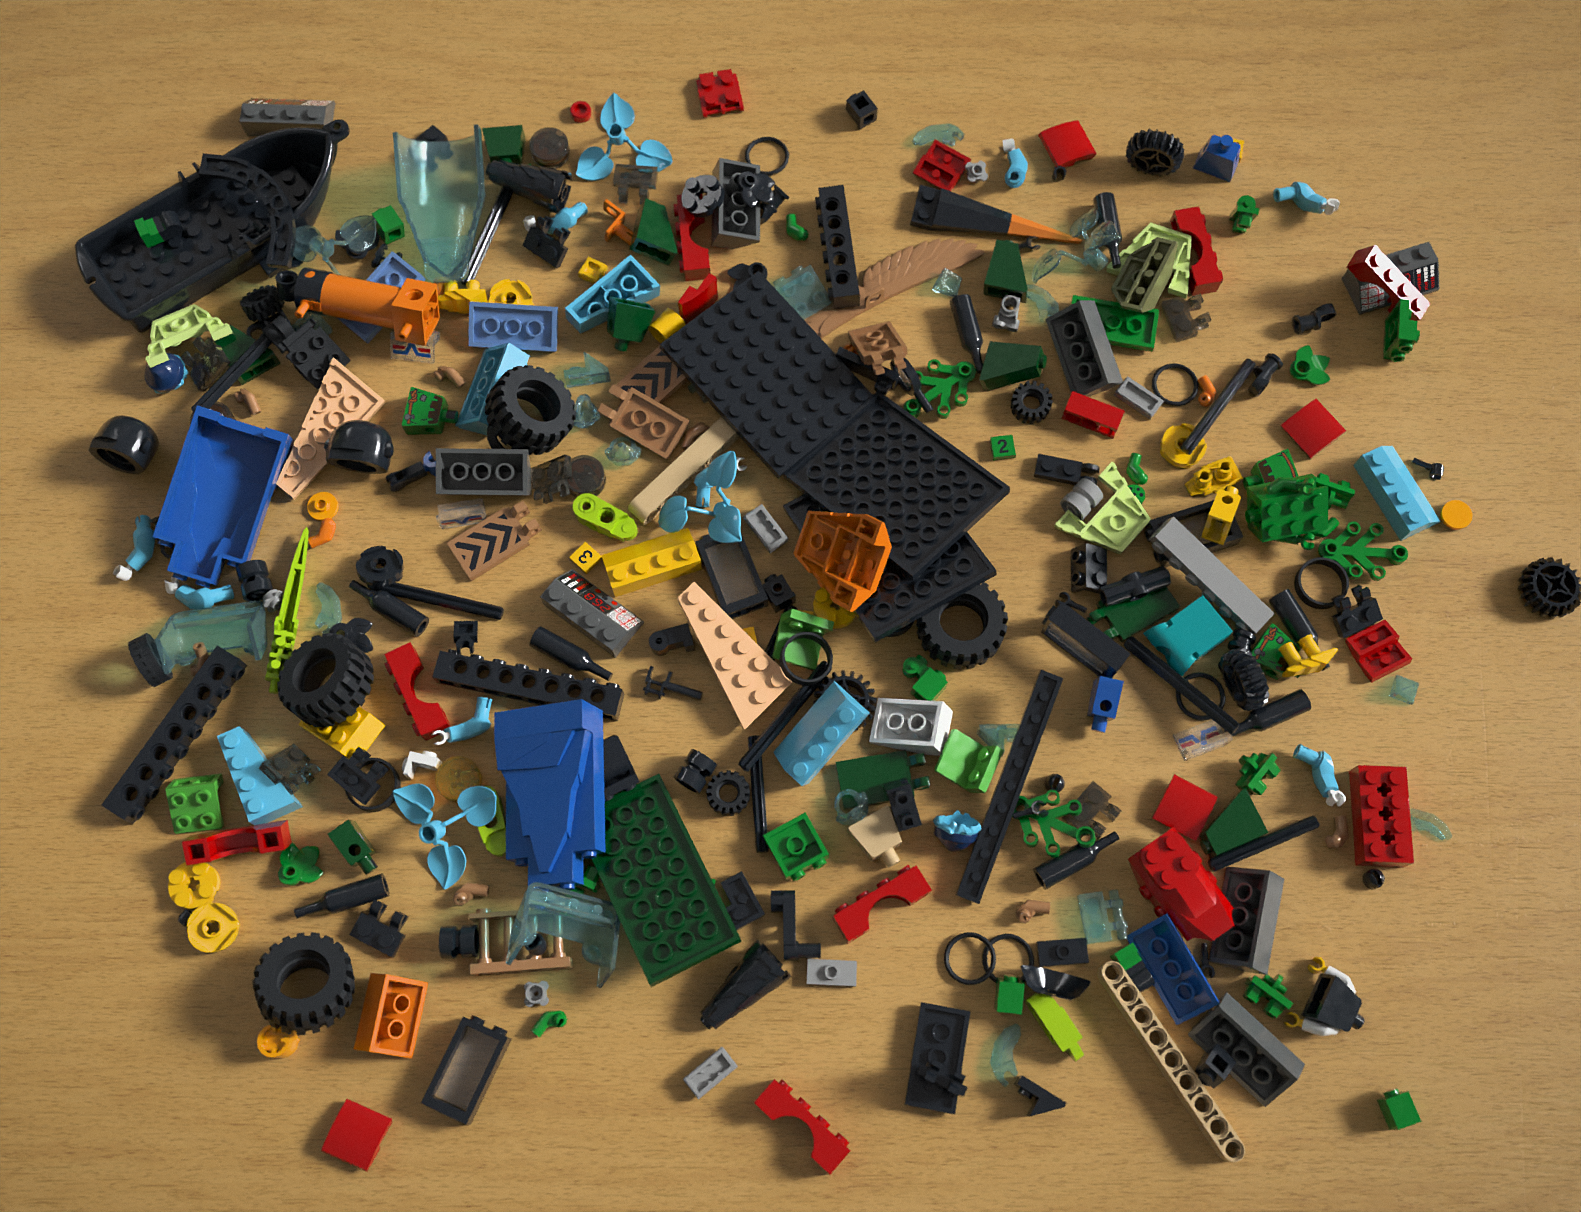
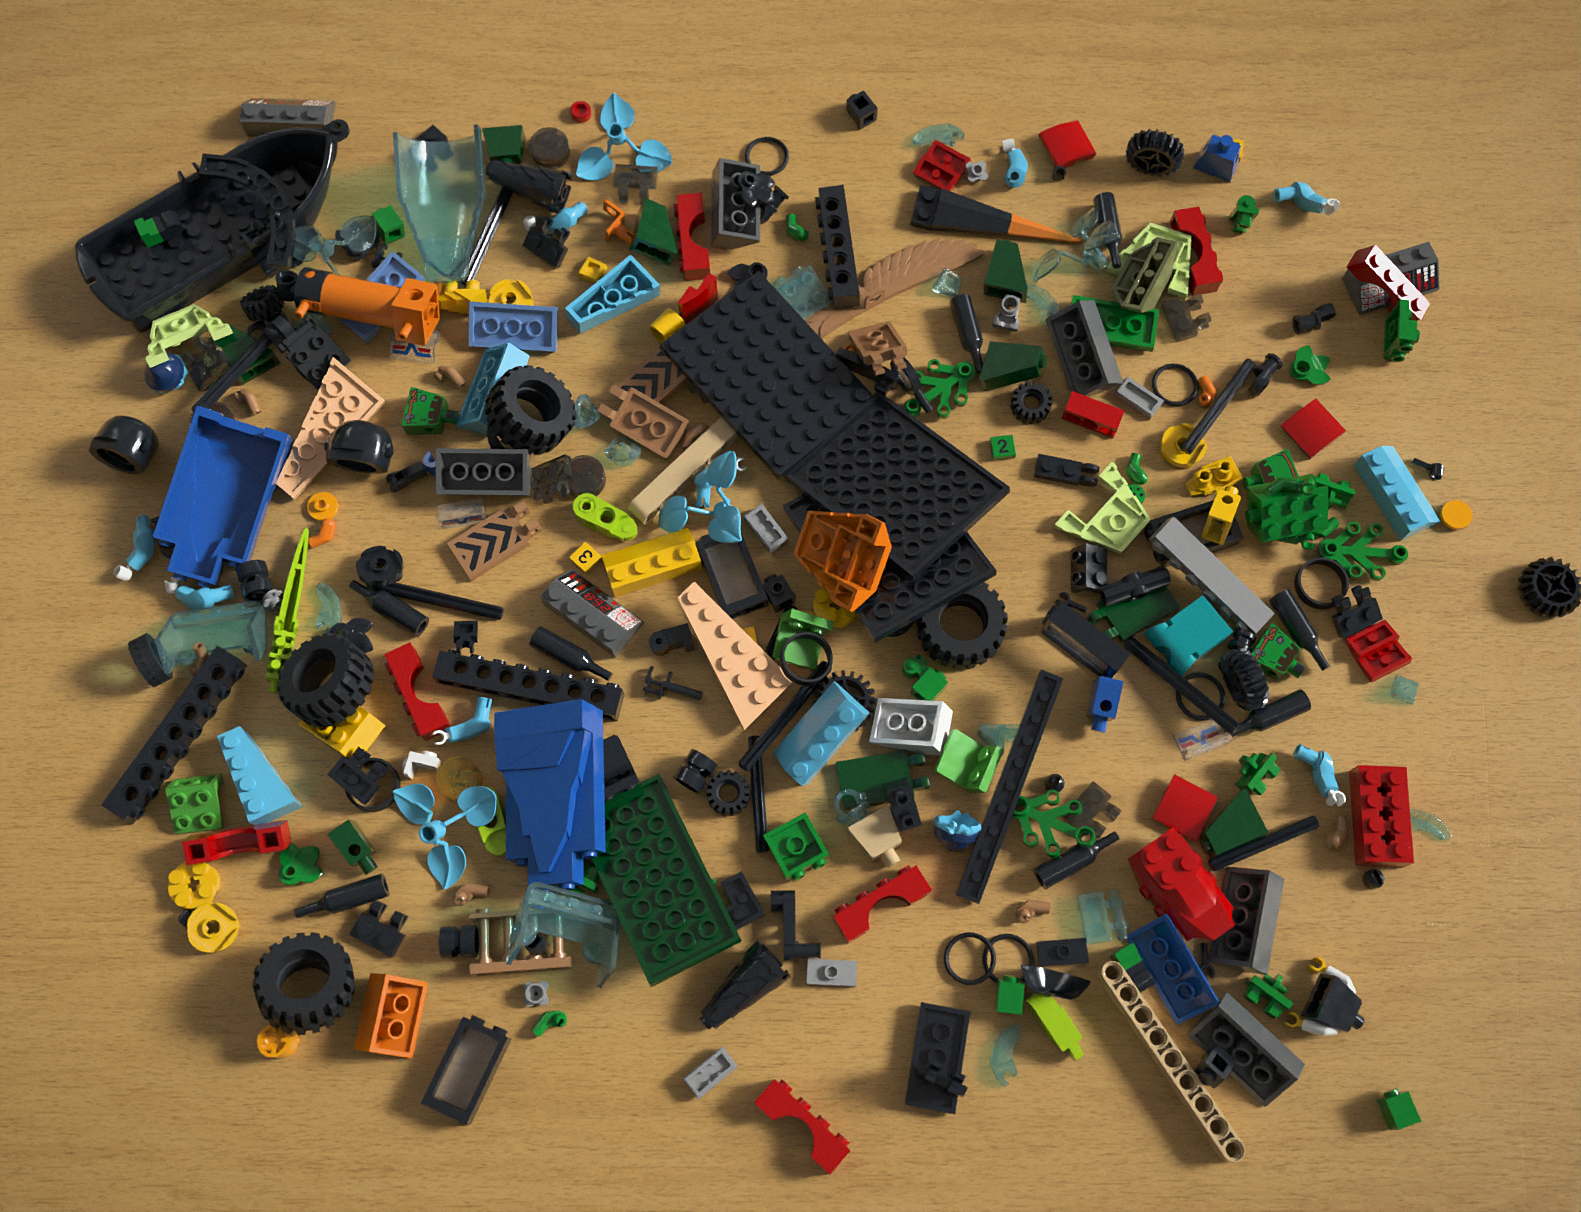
clear smoke plate [259,744,321,795] -> none
red slope [321,1099,392,1172] -> none
clear light blue slope [564,352,611,388] -> none
dark green torso [607,296,656,352] -> none
plate [681,175,725,218] -> none
red plate [696,69,744,118] -> none
black hand [1013,800,1049,819] -> none
black slope [1014,1075,1066,1117] -> none
black hand [1018,236,1041,250] -> none
light grey wheel [1060,478,1103,520] -> none
yellow connector [1278,635,1338,677] -> none

